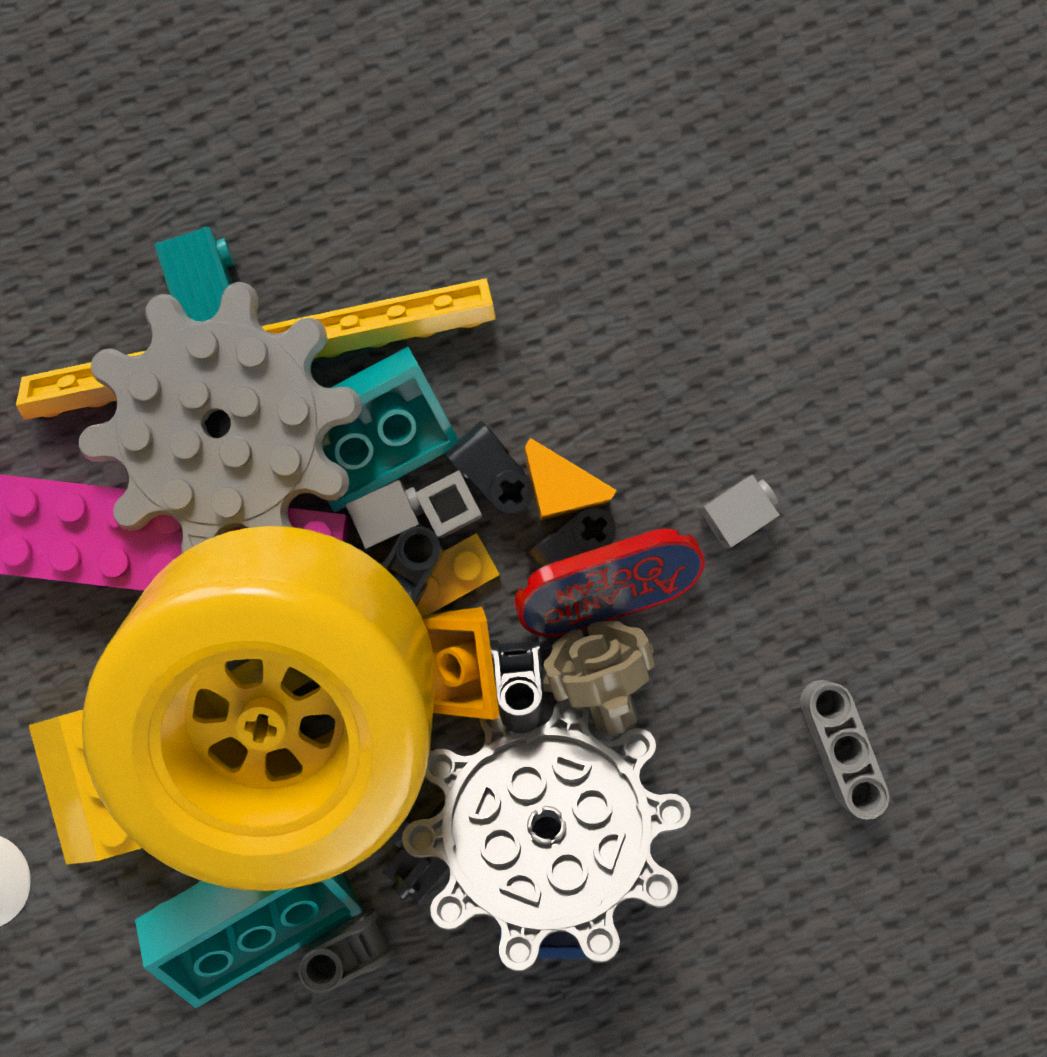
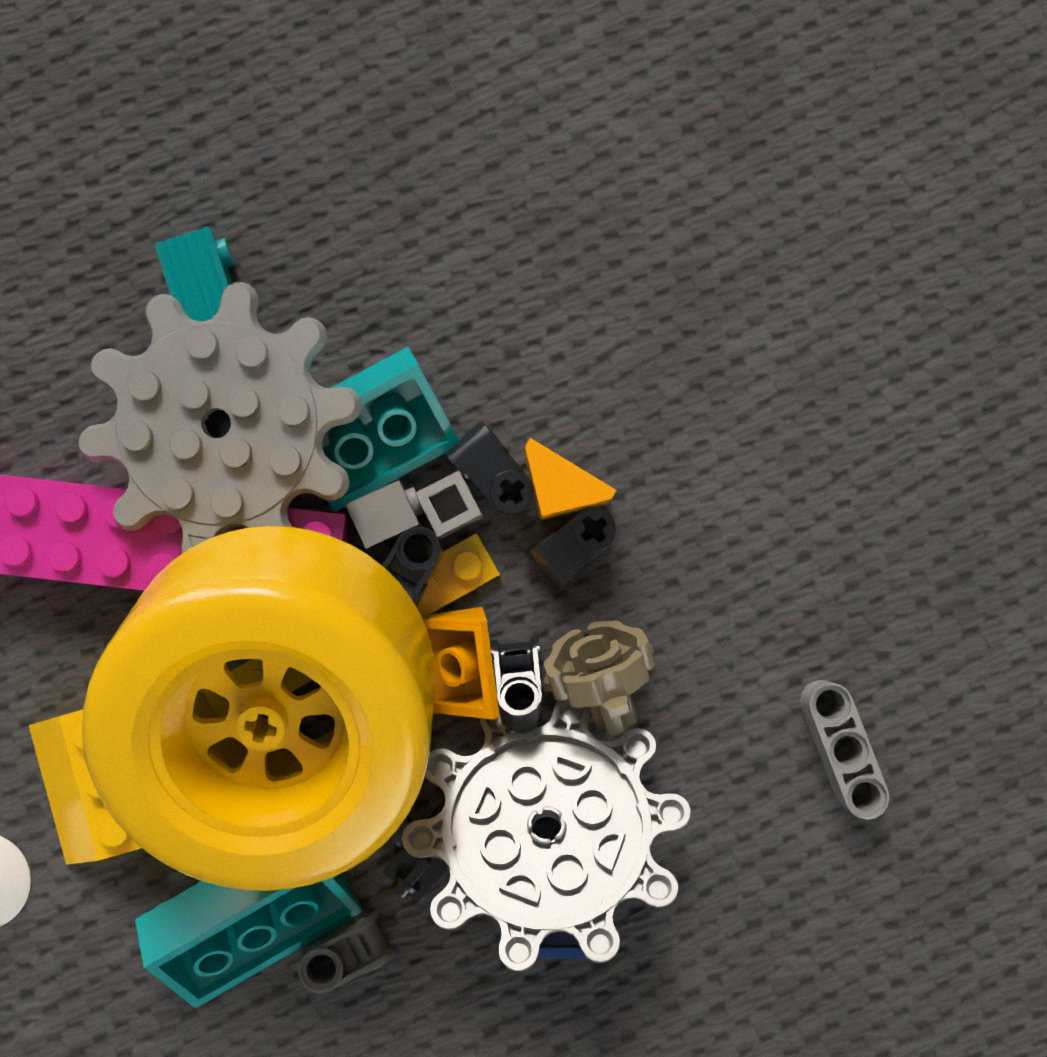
yellow plate [16,278,496,420] -> none
tile [514,529,705,637] -> none
light grey brick [698,475,780,549] -> none

